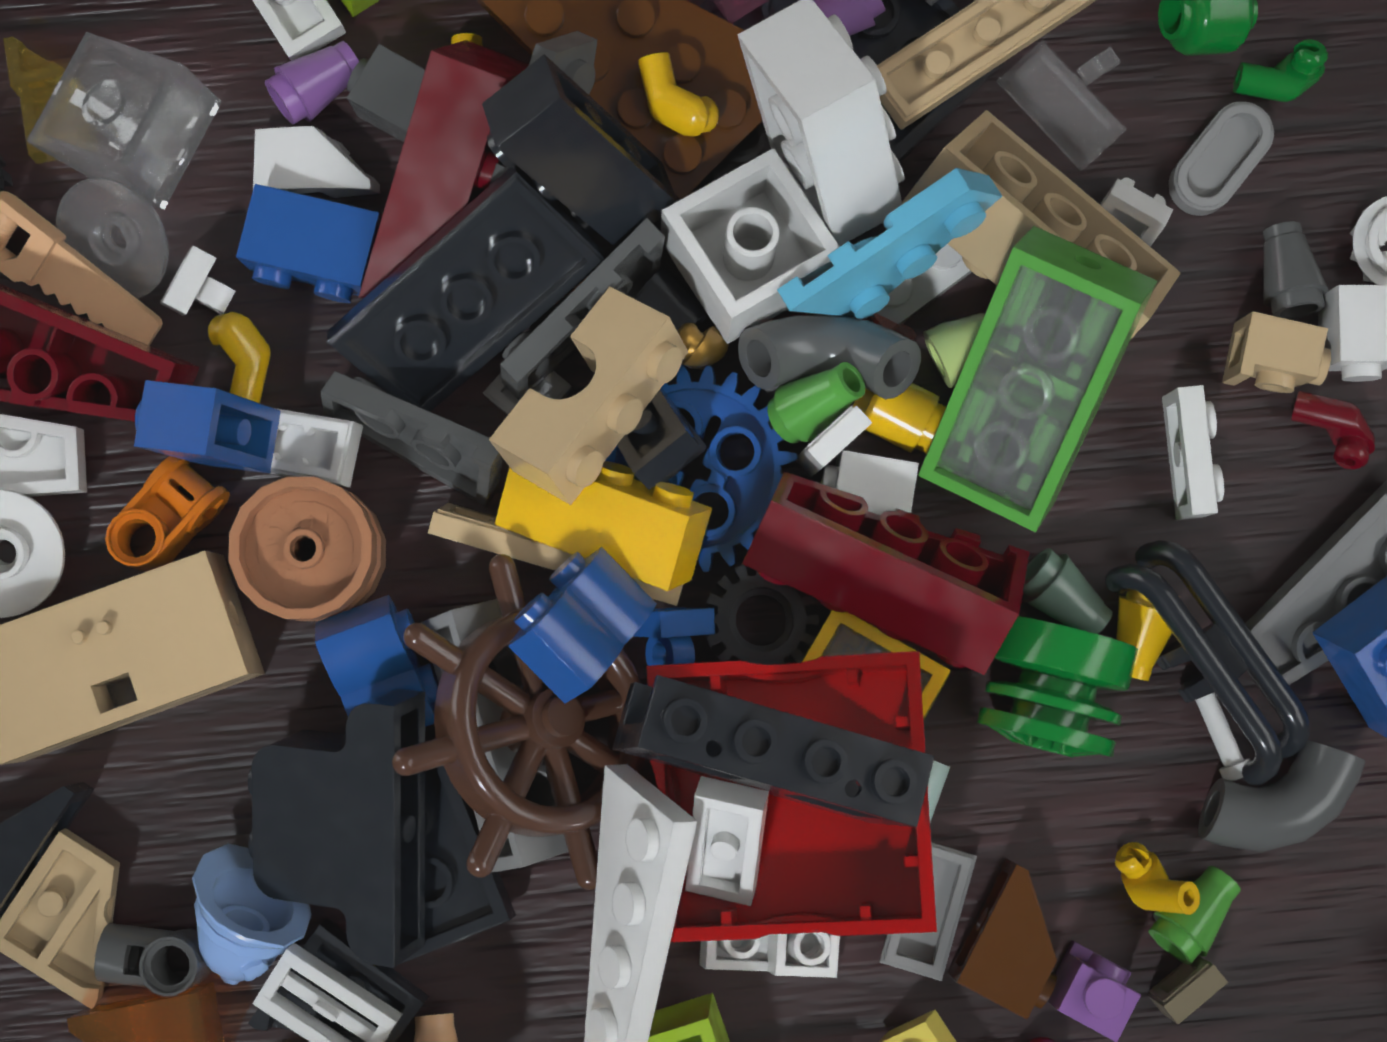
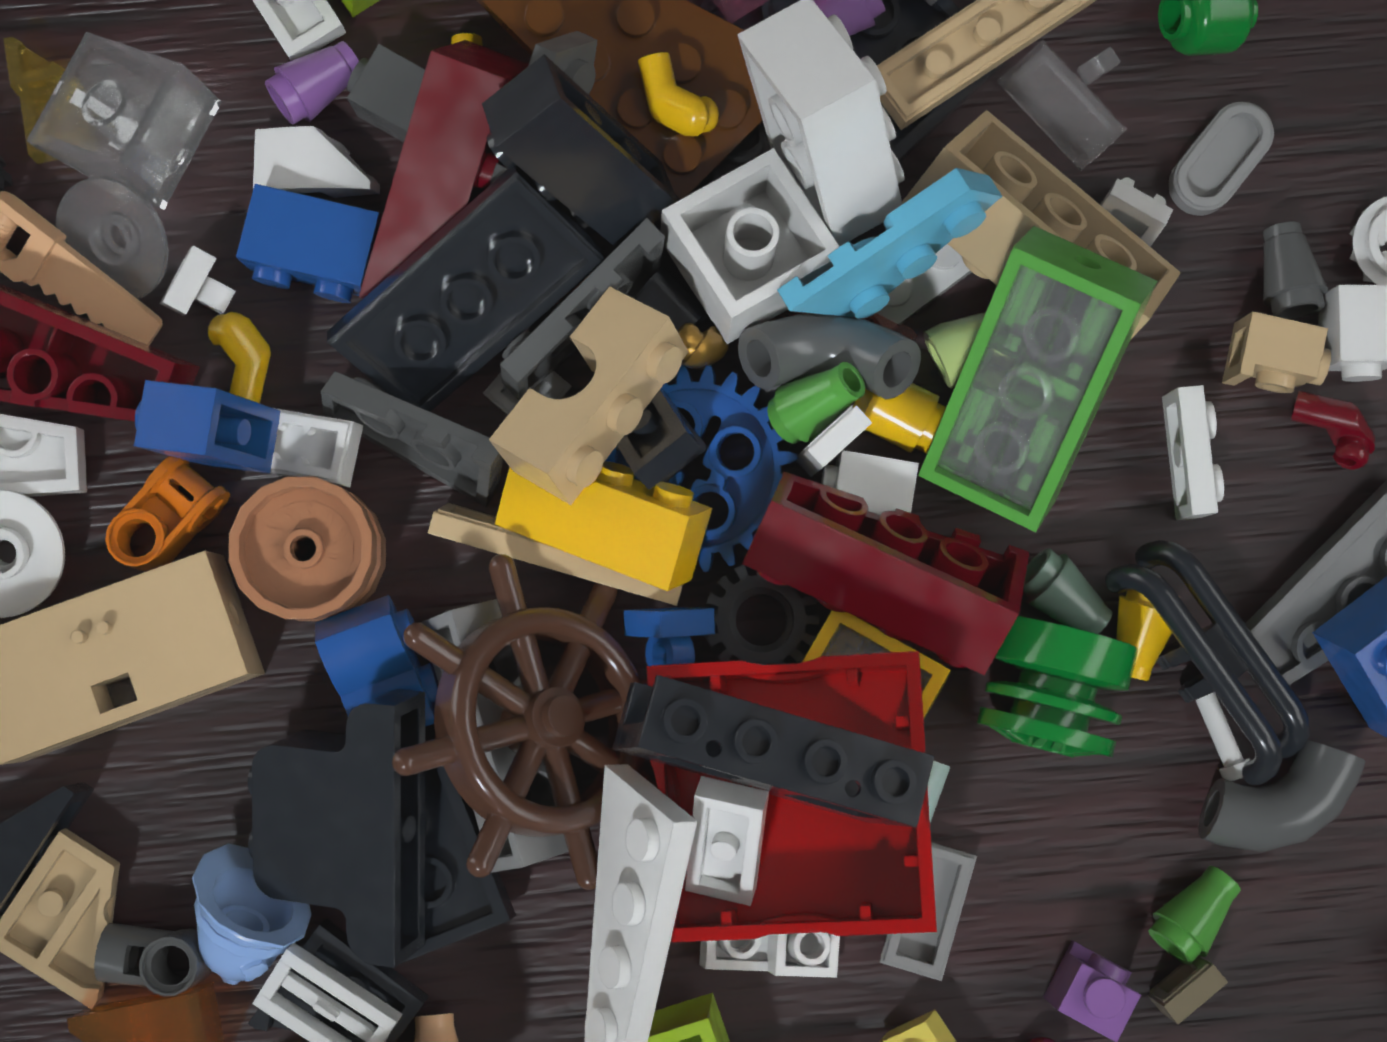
blue brick [508,547,657,704] -> none
reddish brown slope [948,858,1057,1020] -> none
yellow arm [1115,842,1200,915] -> none
green arm [1233,39,1328,102] -> none

